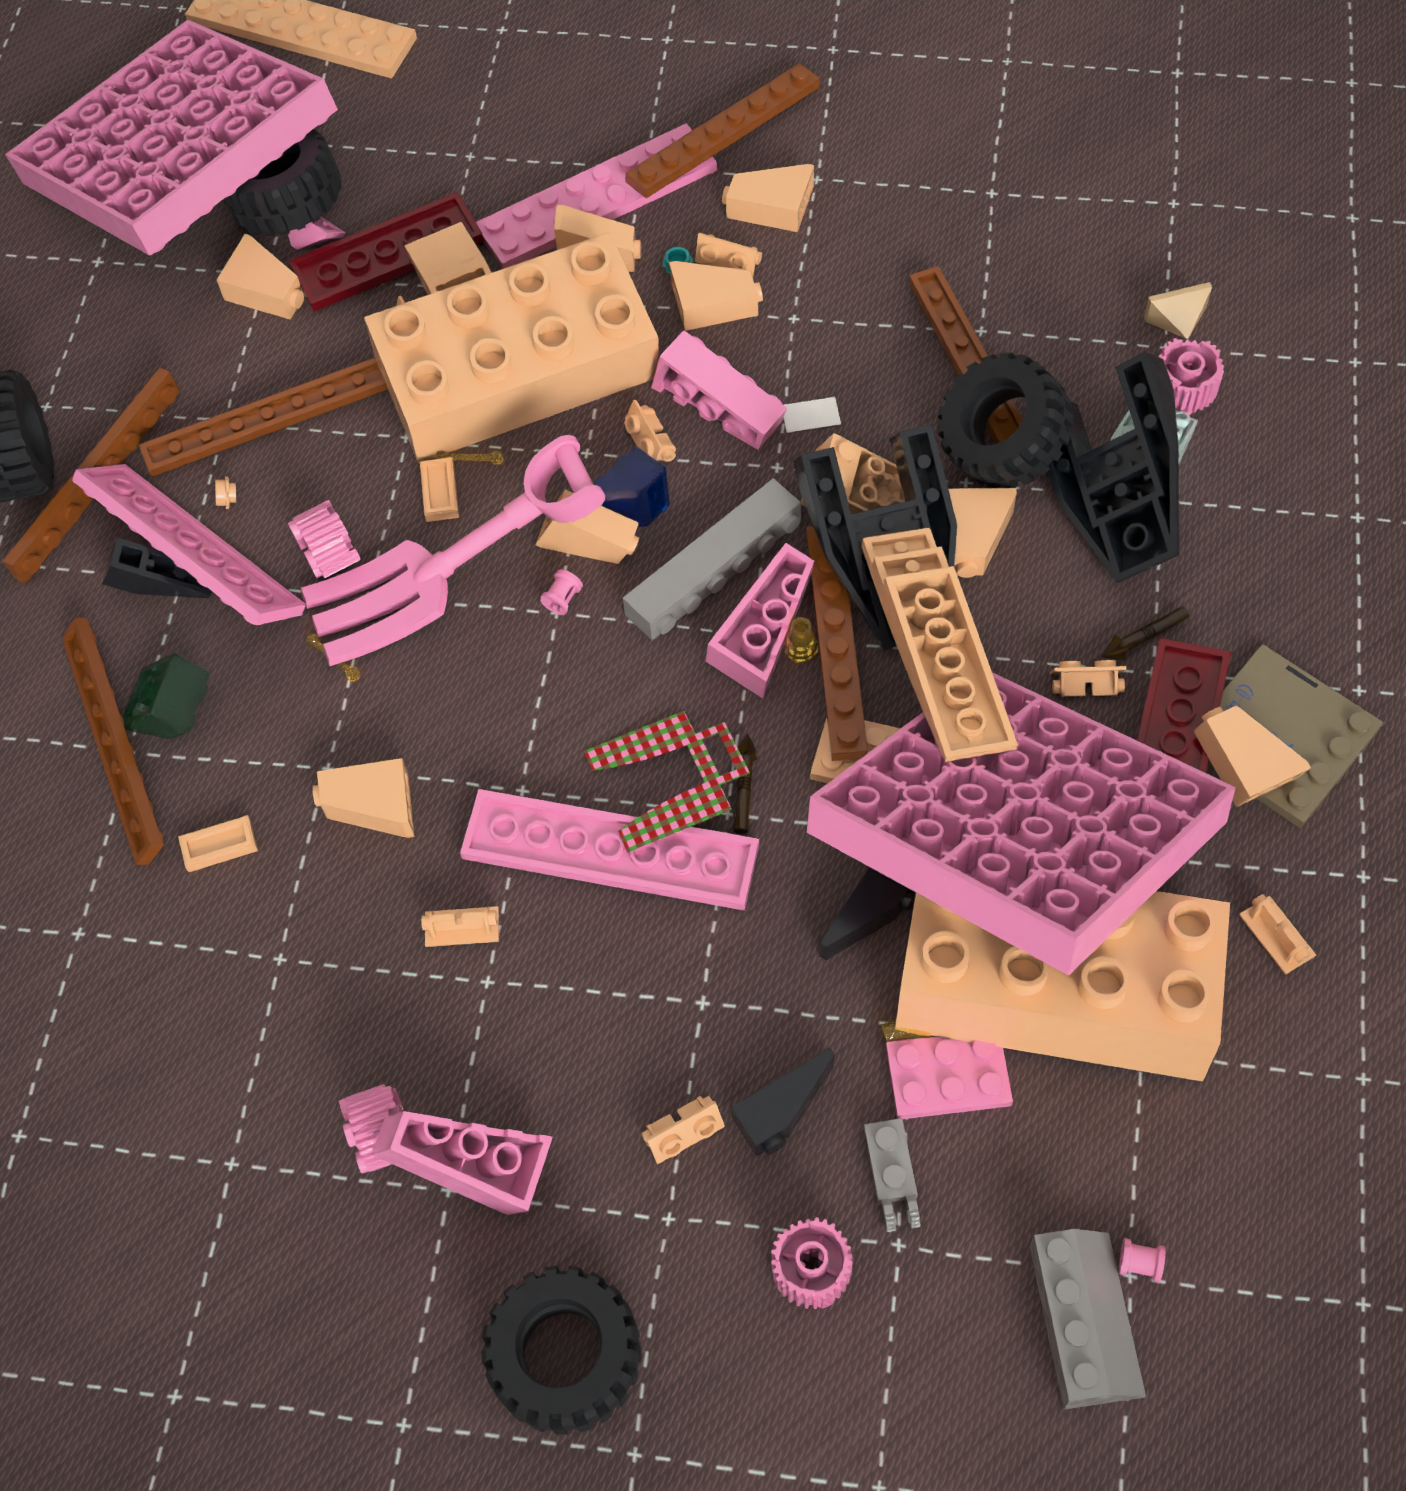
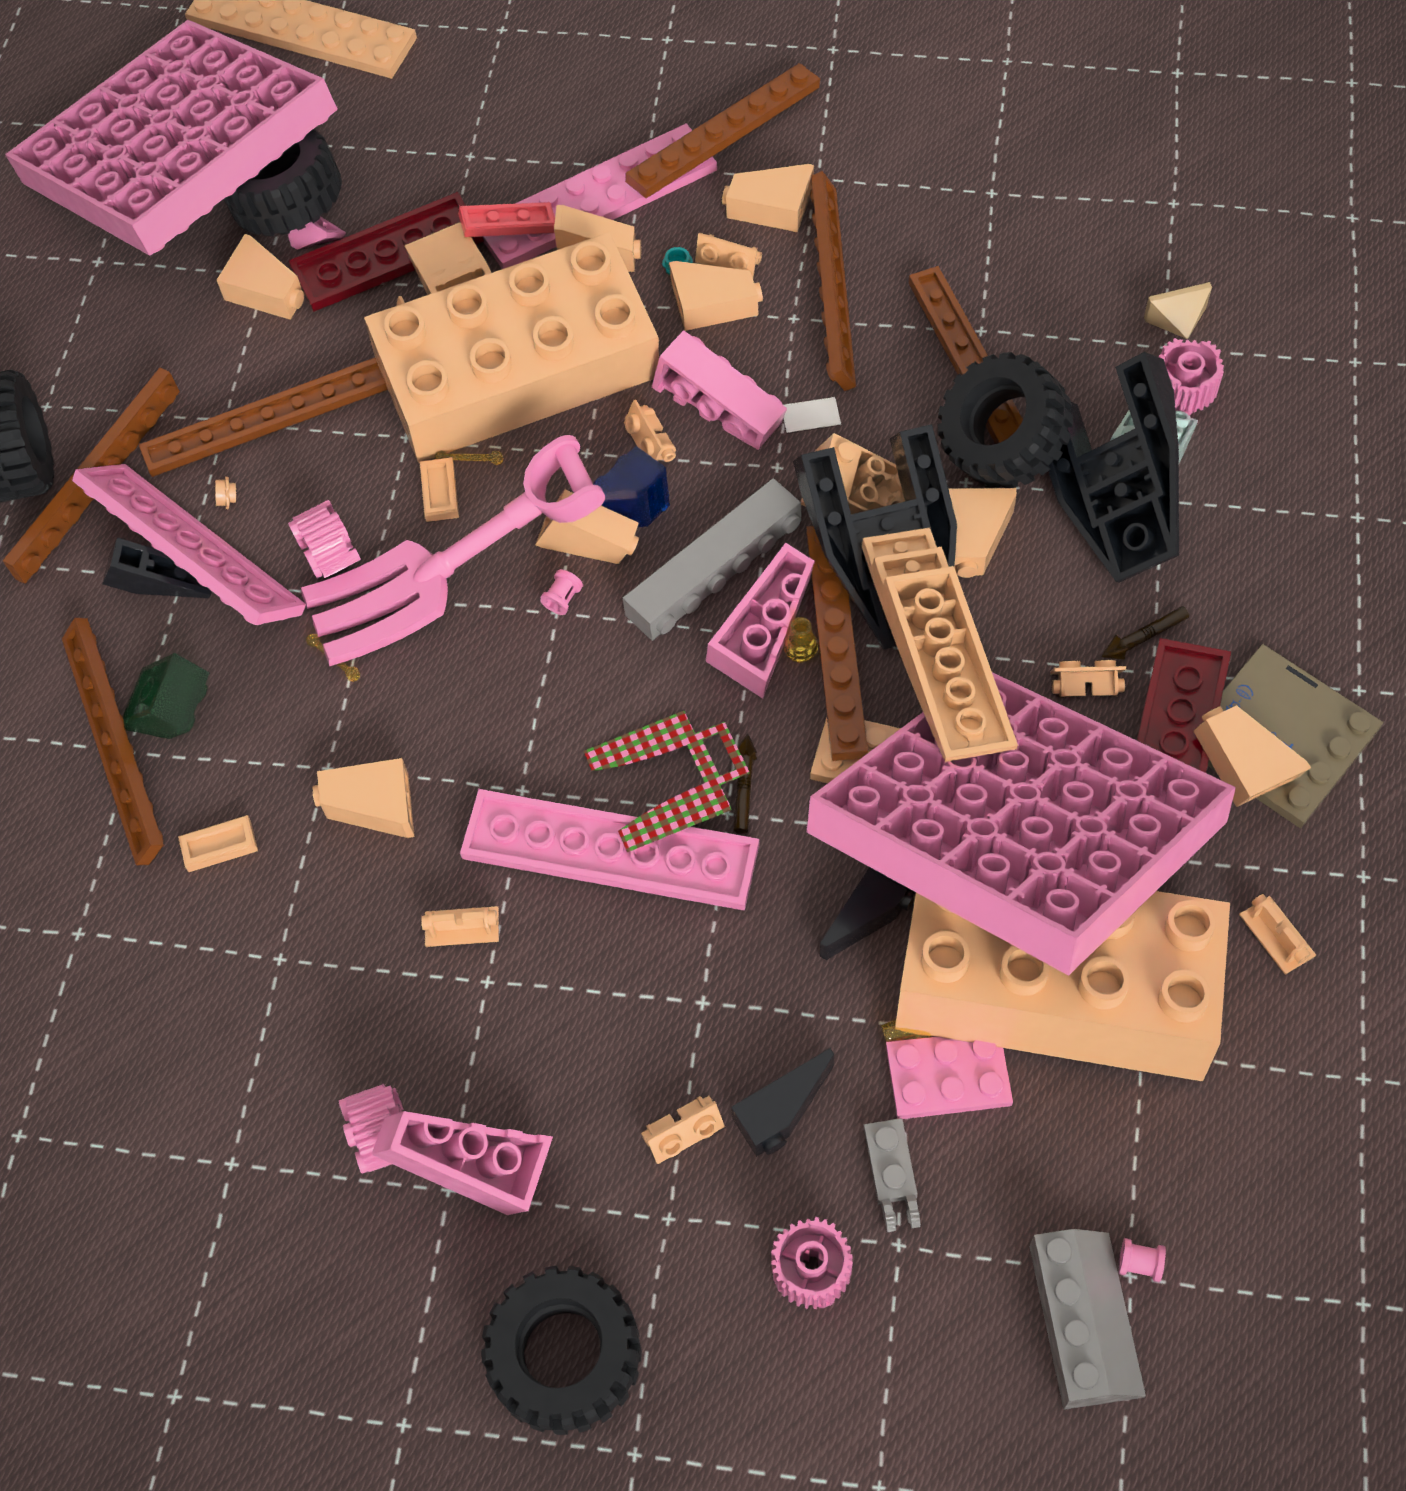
none -> coral tile [458,202,555,237]
none -> dark orange plate [810,171,856,391]

